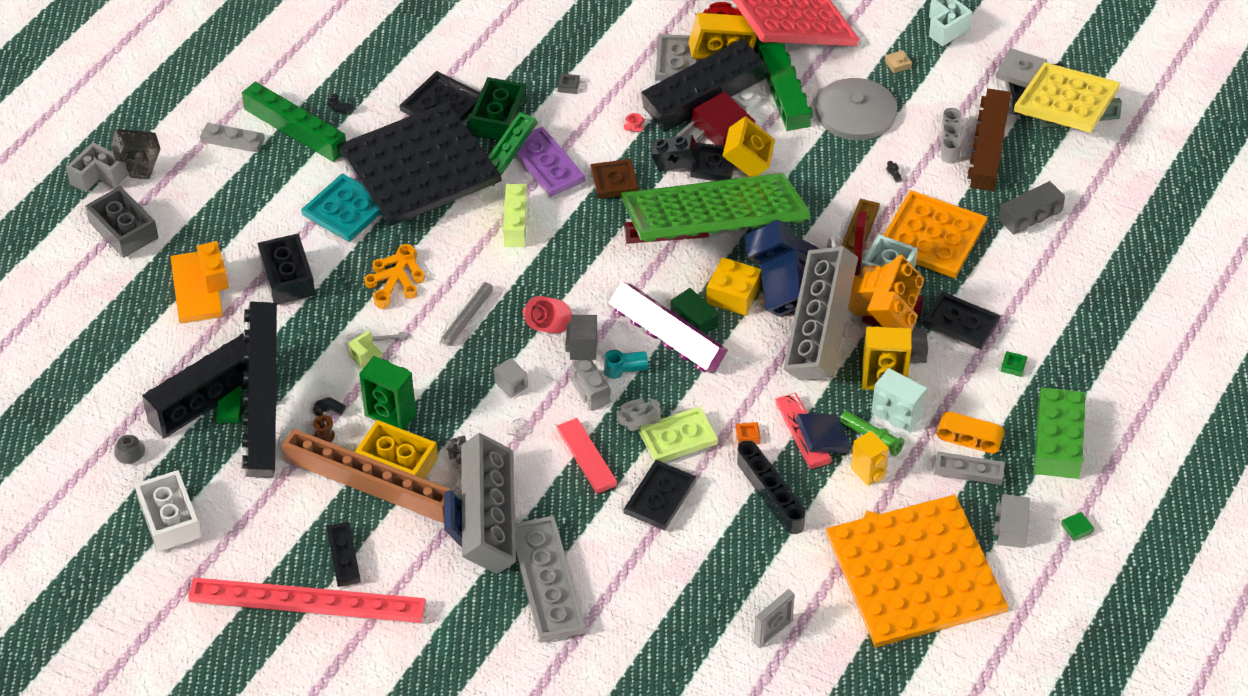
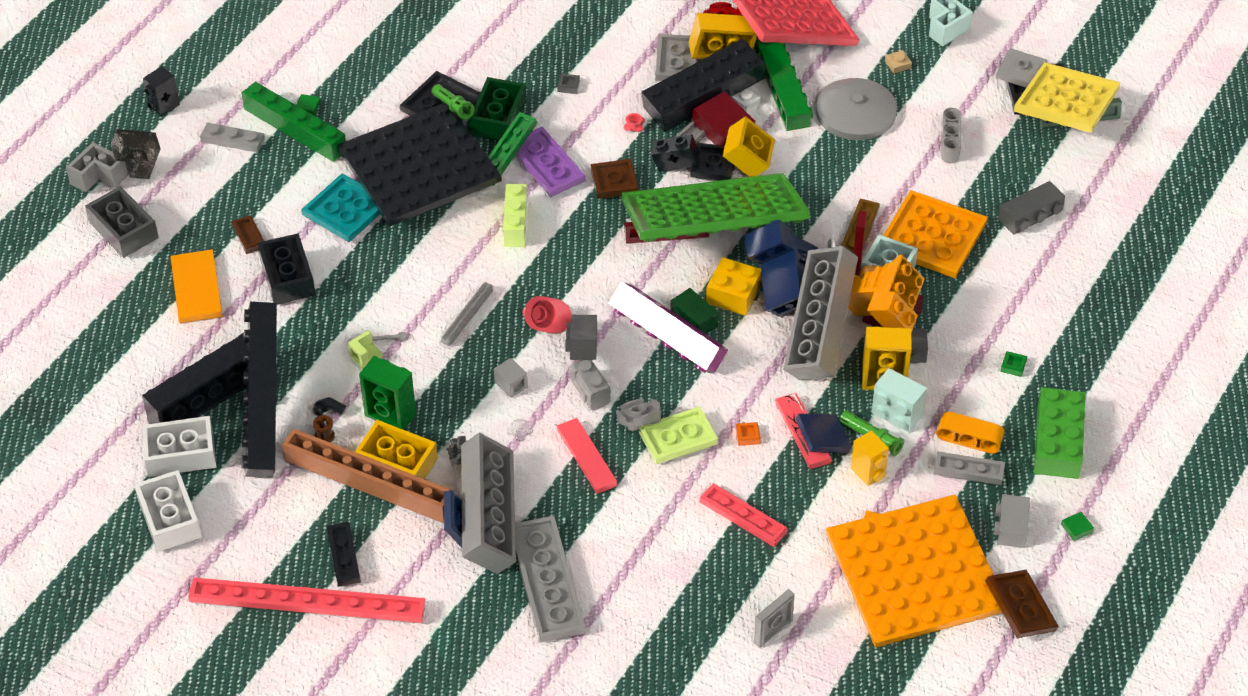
dark grey cone [114,435,145,464] -> none
light orange brick [196,241,229,293] -> none
green tile [216,386,243,423] -> none
black arm [327,94,354,113] -> none
light orange plant [364,244,425,309] -> none
teal piece [604,350,648,379] -> none
black plate [624,460,696,531] -> none
black beam [737,440,805,534] -> none
black piece [886,161,902,182] -> none
black plate [922,291,1001,350] -> none
reddish brown brick [967,88,1011,191] -> none
none -> white brick [142,416,216,477]
none -> black brick [143,66,180,117]
none -> reddish brown tile [231,215,264,254]
none -> green tile [296,94,321,116]
none -> bright green pin [432,84,474,120]
none -> coral tile [700,483,788,547]
none -> reddish brown tile [985,569,1059,639]

